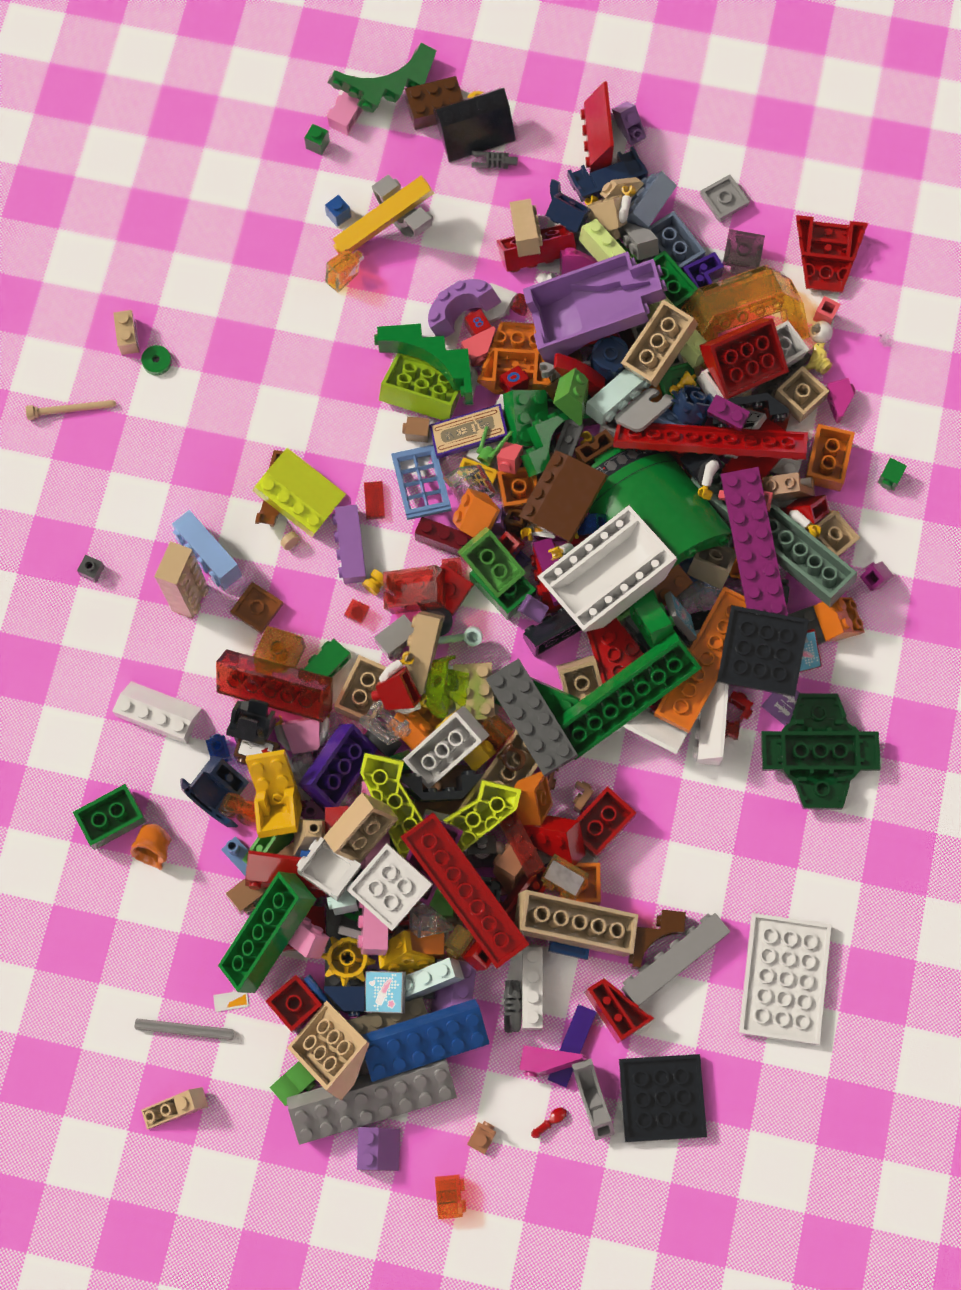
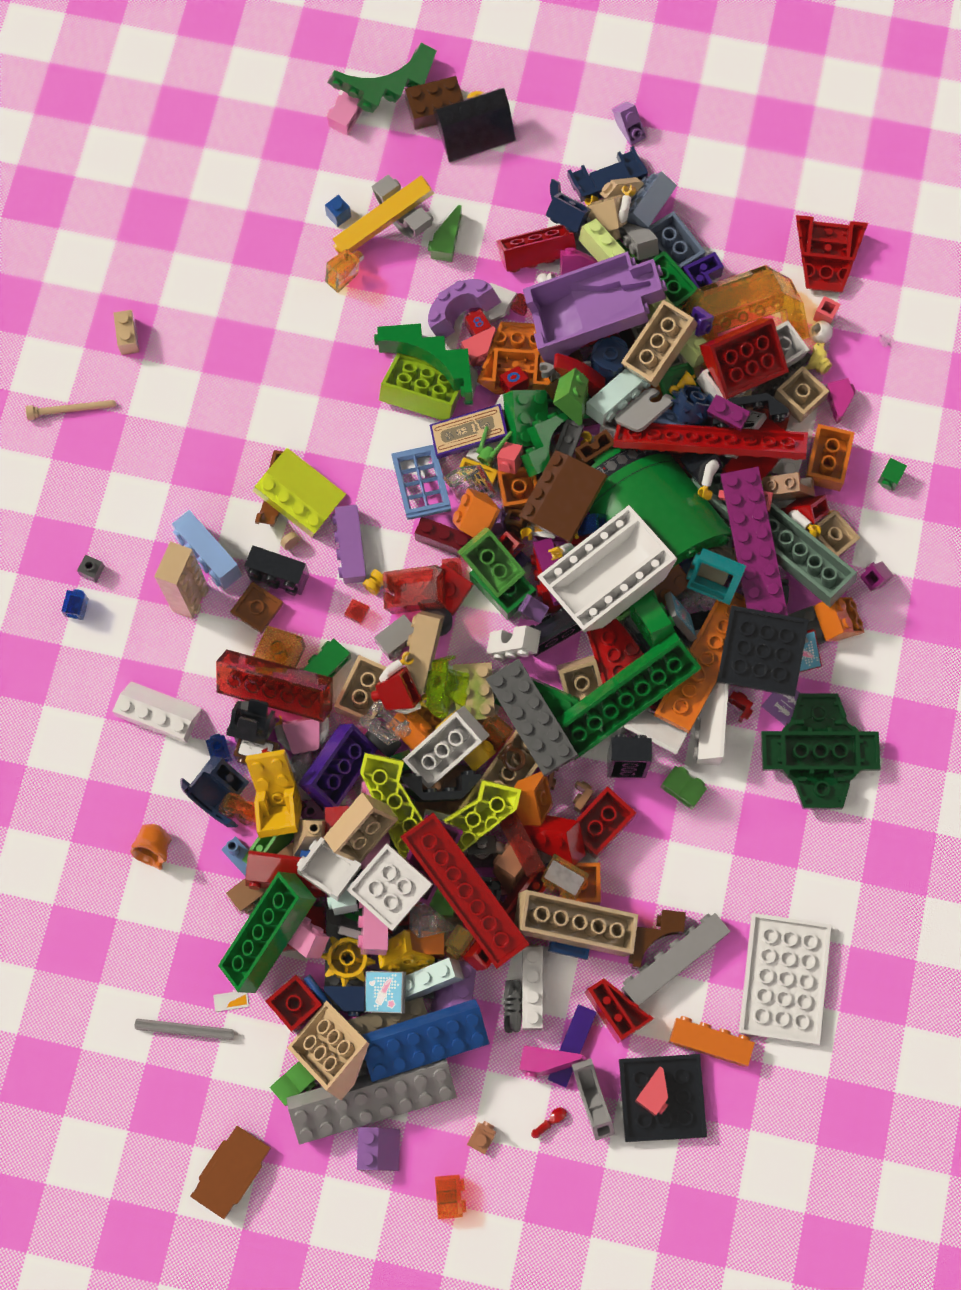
green brick [73,784,147,850] -> none
green piece [141,345,172,375] -> none
tan slope [141,1087,209,1129] -> none
green brick [304,123,330,156] -> none
clear red tile [364,481,385,520] -> none
medium nougat brick [402,416,430,443] -> none
light aqua piece [438,626,483,646] -> none
dark grey hinge [471,151,518,169] -> none
tan brick [509,198,543,257] -> none
red slope [580,81,614,175] -> none
light grey plate [699,174,750,222] -> none
clear smoke panel [722,229,765,276] -> none
clear red wheel [725,720,740,740] -> none
none -> clear blue brick [61,589,89,620]
none -> dark orange piece [190,1126,271,1220]
none -> black brick [244,545,309,596]
none -> bright green slope [428,205,462,262]
none -> white arch [486,625,541,661]
none -> black brick [607,734,652,778]
none -> coral slope [635,1067,668,1116]
none -> bright green brick [660,766,707,810]
none -> orange brick [668,1016,755,1067]
none -> teal window [686,548,746,605]
none -> dark purple bracket [691,306,714,337]

